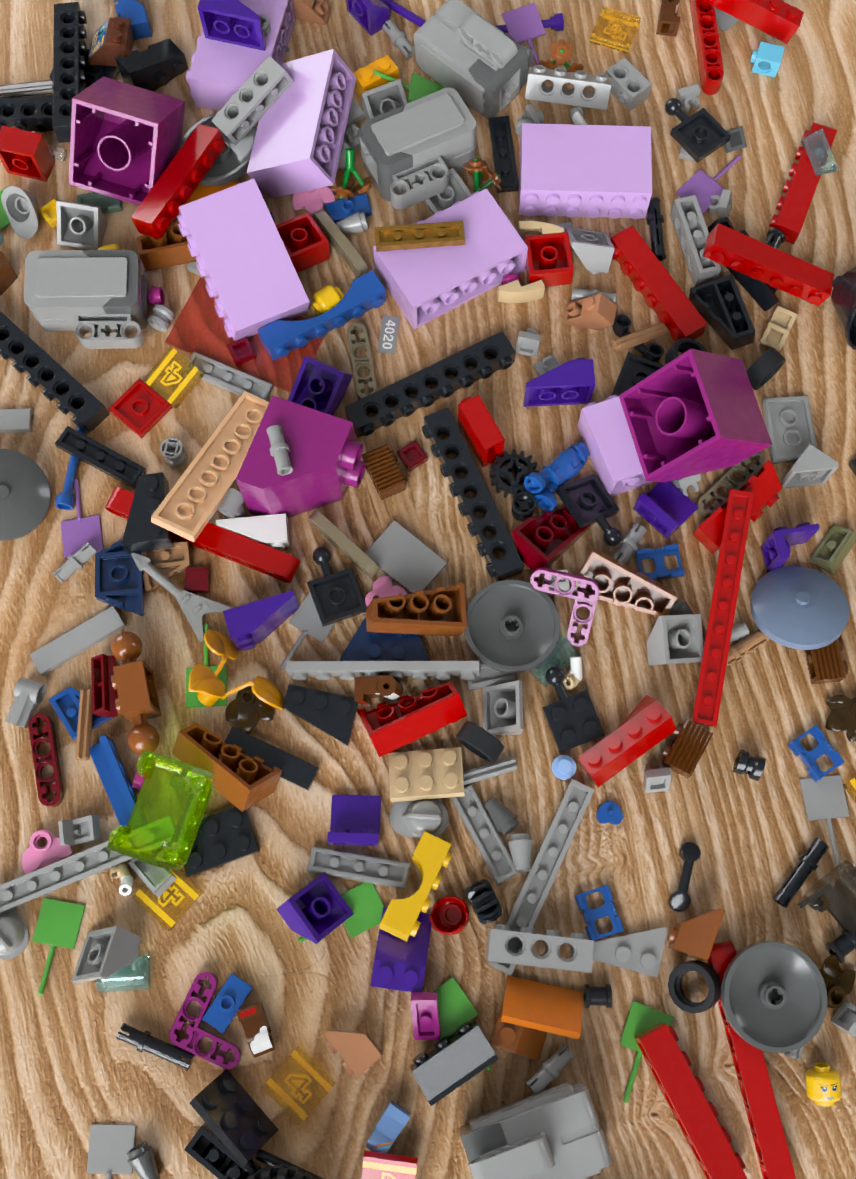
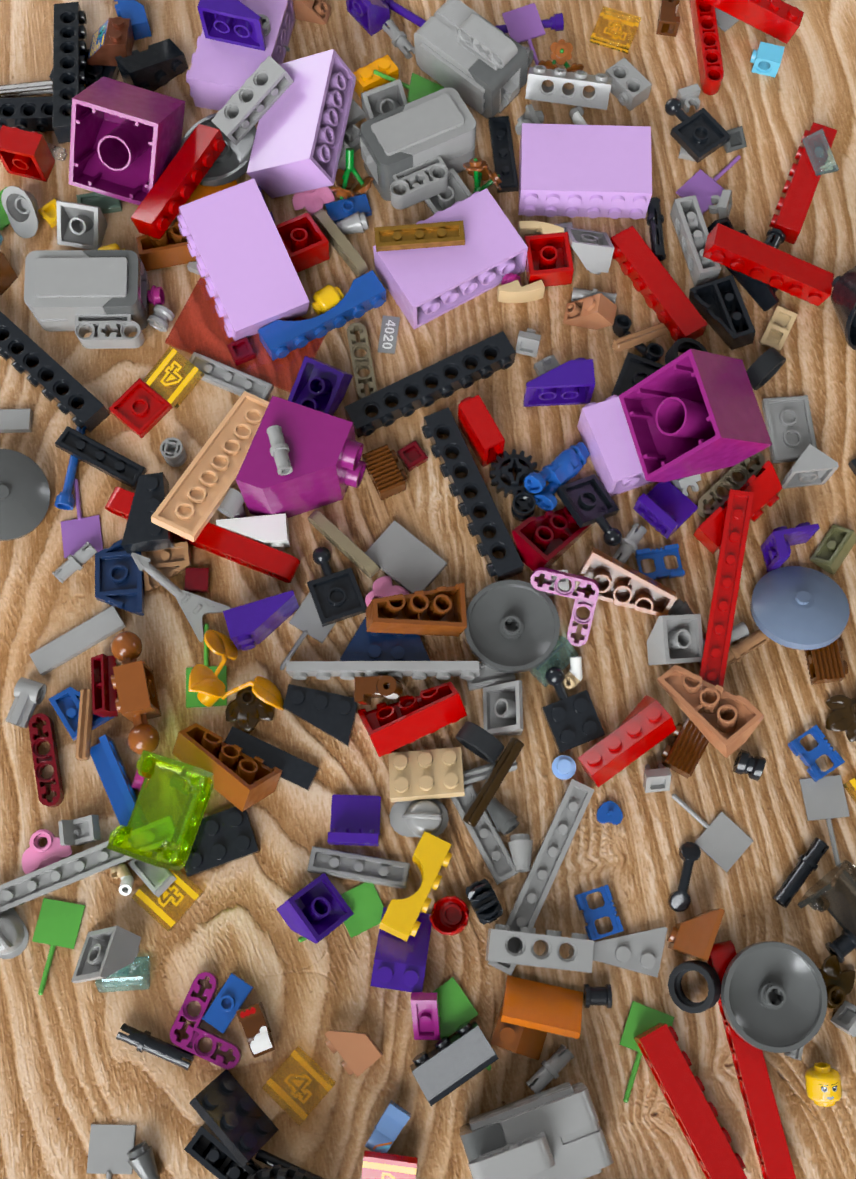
none -> dark brown axle [463,738,524,827]
none -> nougat wedge [657,664,764,758]
none -> light grey piece [672,794,753,872]

